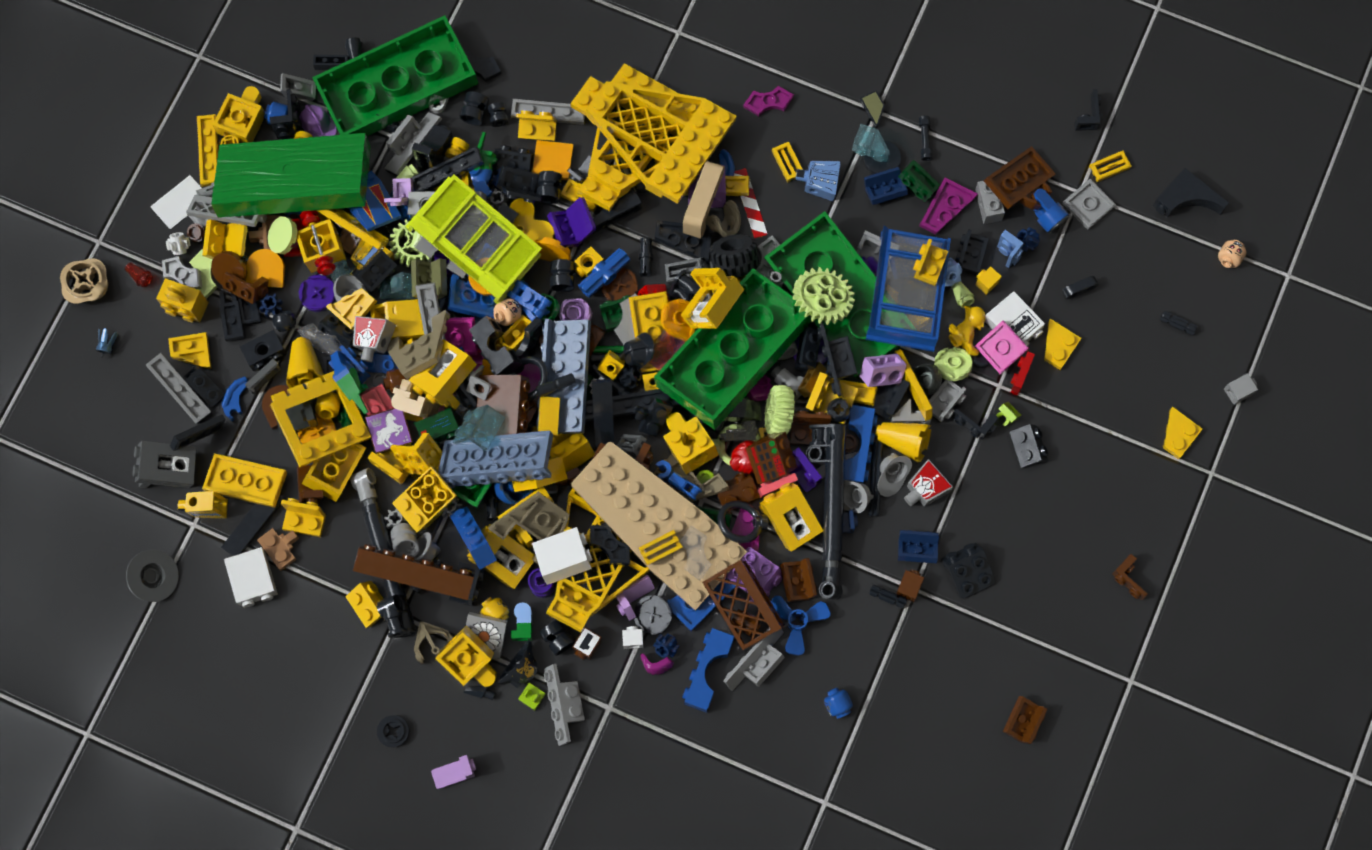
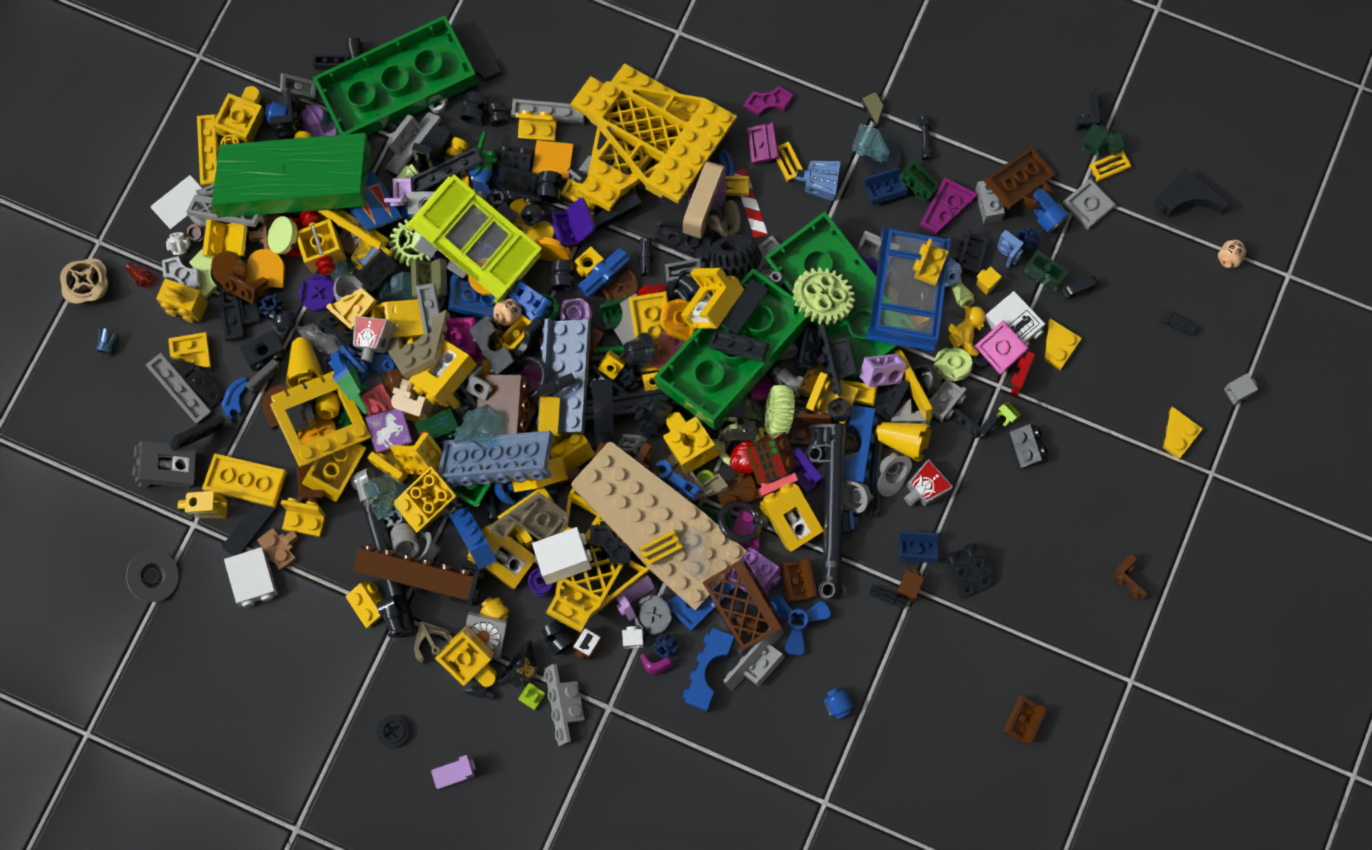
leg [511,602,533,641] -> none
none -> clear light blue slope [362,472,398,520]
none -> black piece [521,203,545,227]
none -> black tile [708,329,770,362]
none -> black tile [720,279,768,334]
none -> magenta plate [747,122,779,165]
none -> clear green brick [1024,250,1069,292]
none -> clear green brick [1082,123,1125,157]

